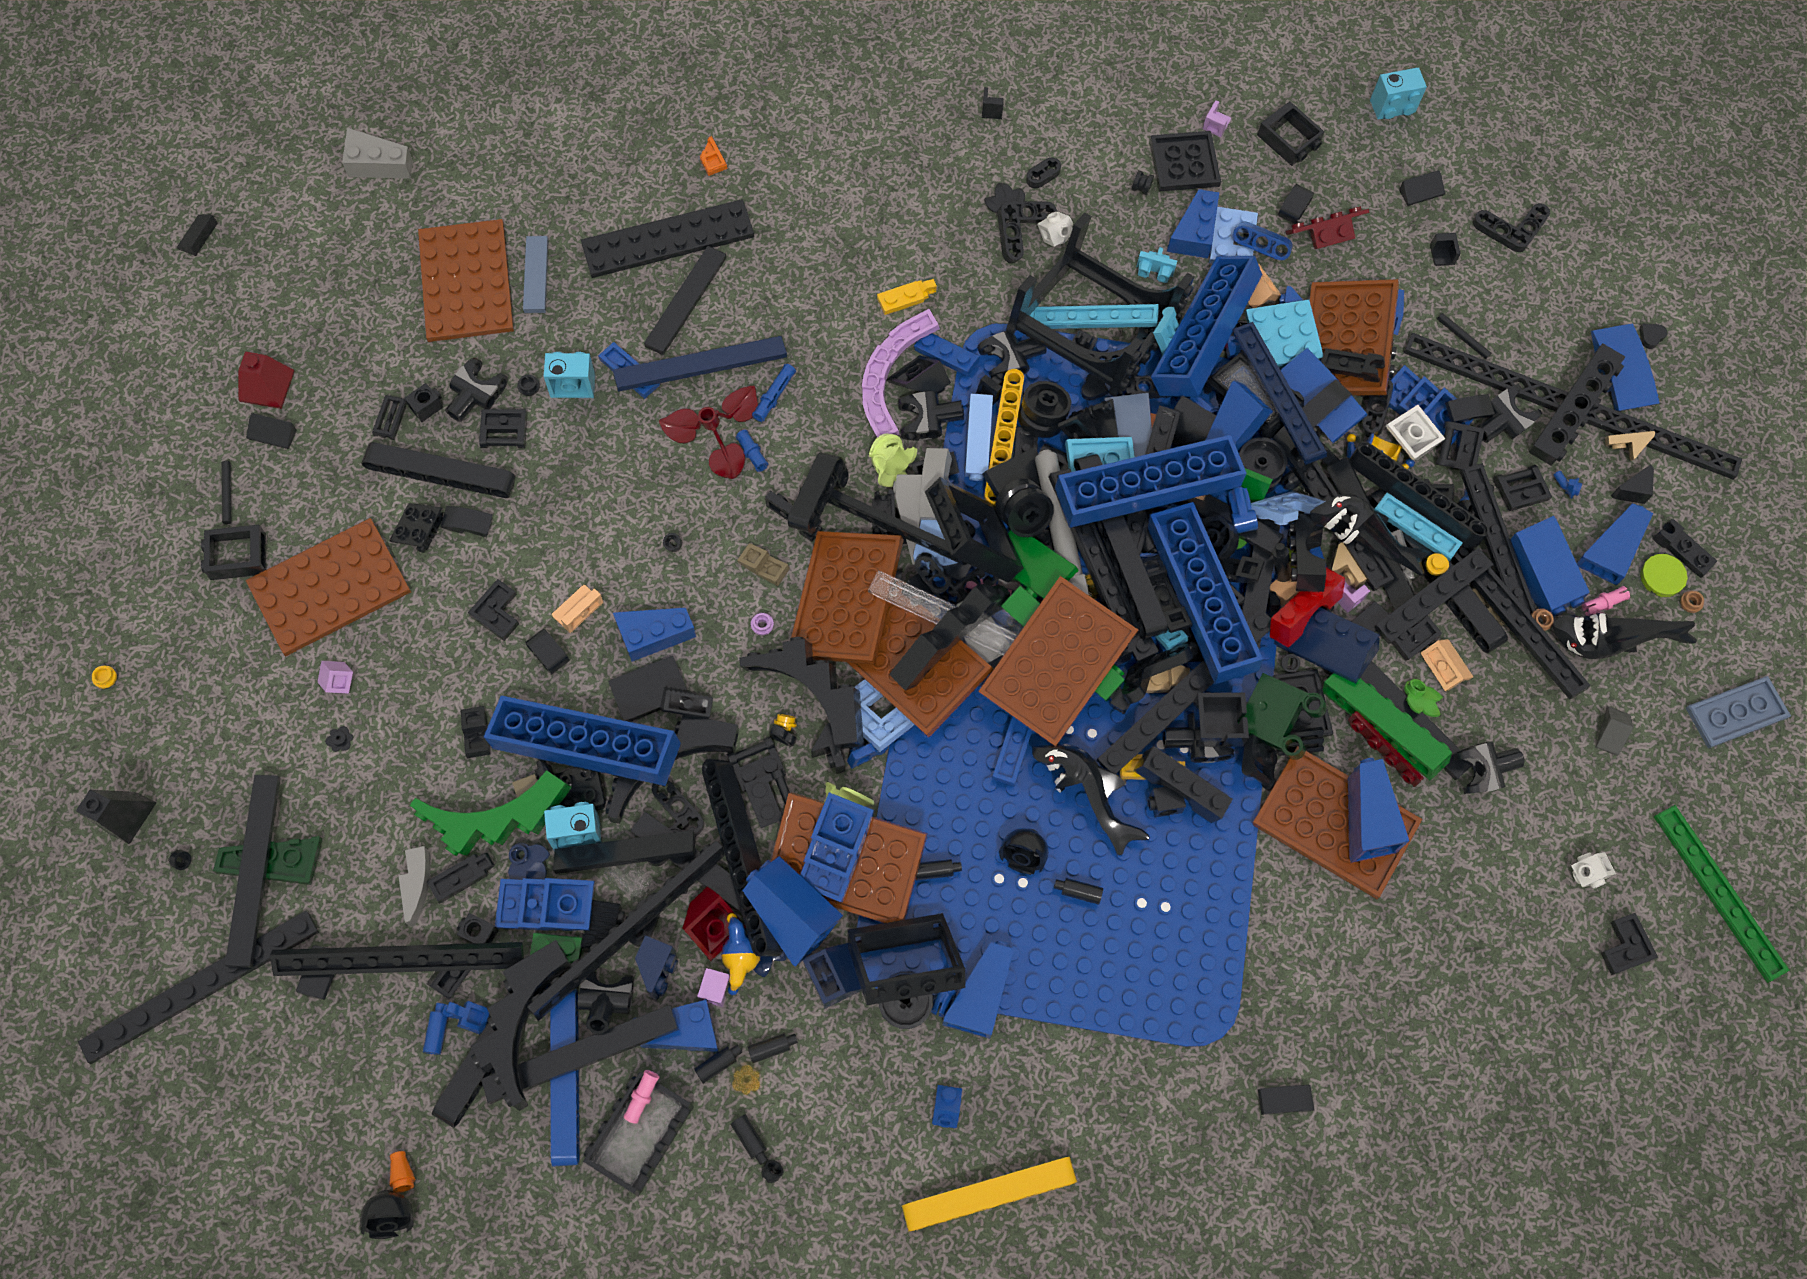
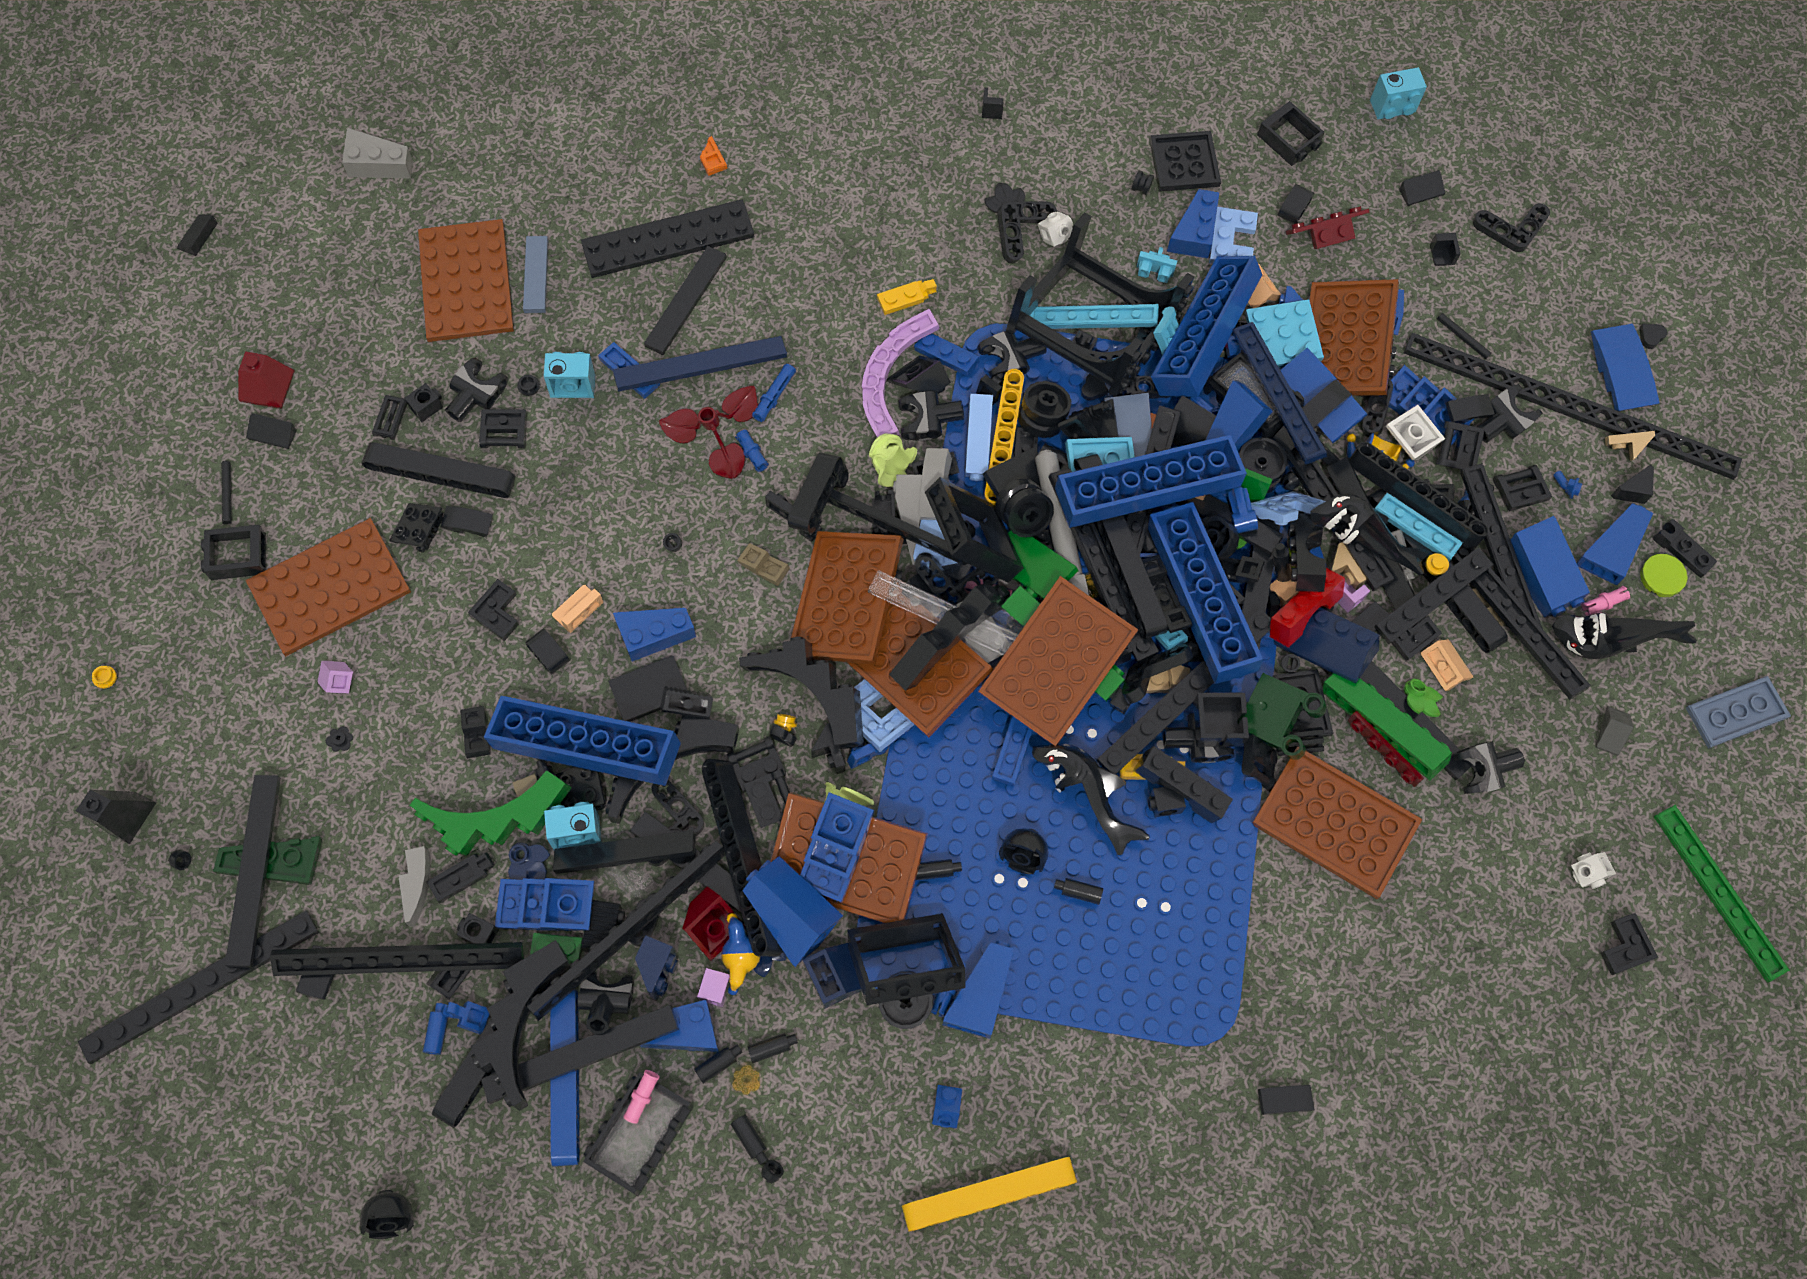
orange cone [389,1151,416,1193] -> none
lavender plate [751,613,774,635] -> none
black beam [1026,157,1061,189] -> none
lavender panel [1203,100,1231,137] -> none
blue beam [1233,221,1293,260] -> none
black plate [1321,348,1385,383] -> none
blue slope [1348,758,1409,863] -> none
black brick [1529,343,1625,466] -> none
medium nougat plate [1531,609,1554,631] -> none
medium nougat plate [1680,591,1704,613] -> none

